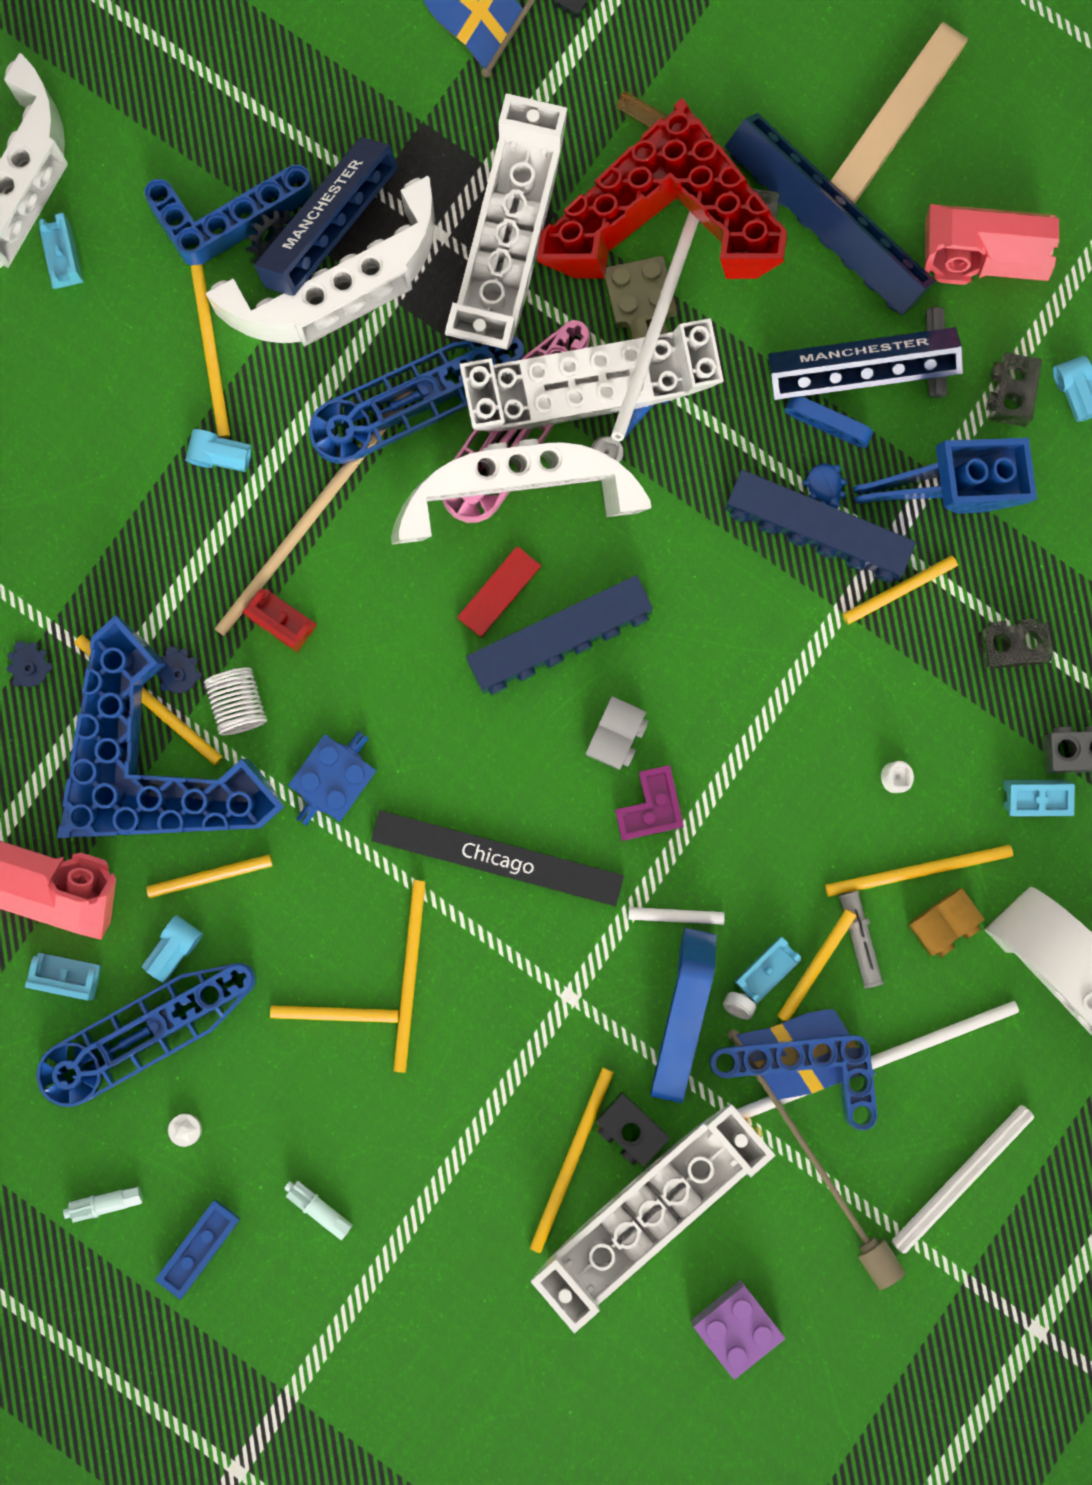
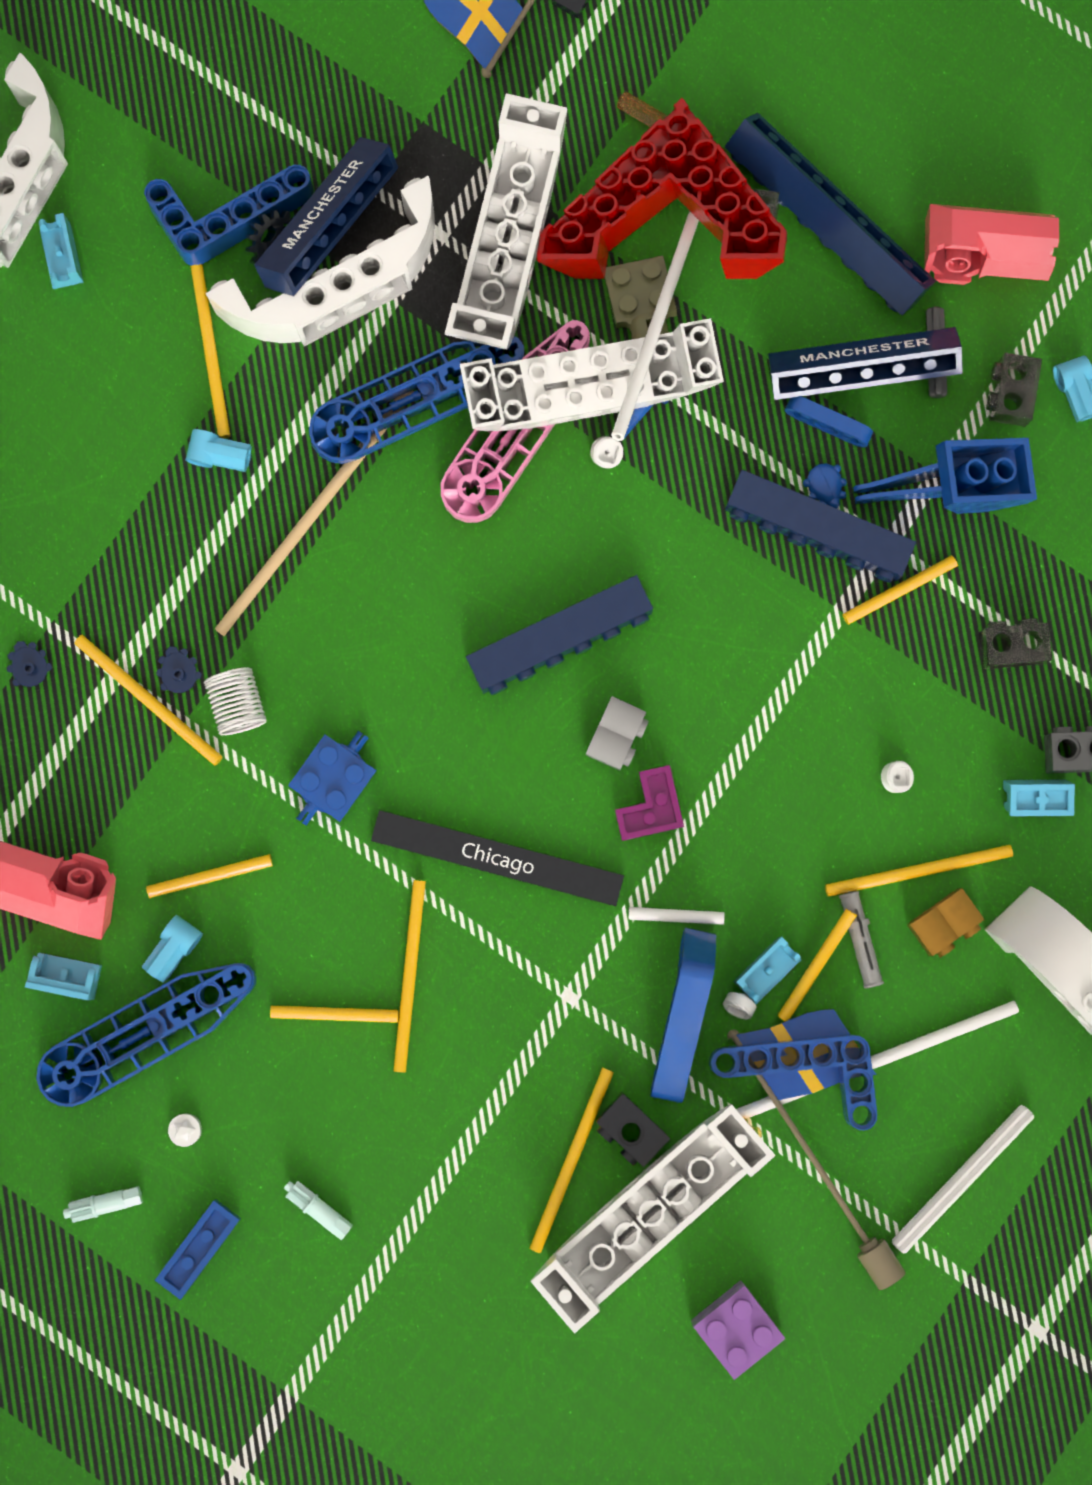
blue wedge [57,615,285,838] -> none
red hinge [242,588,317,653] -> none
white slope [391,439,651,545] -> none
red tile [457,546,541,639] -> none
tan beam [831,22,969,204] -> none

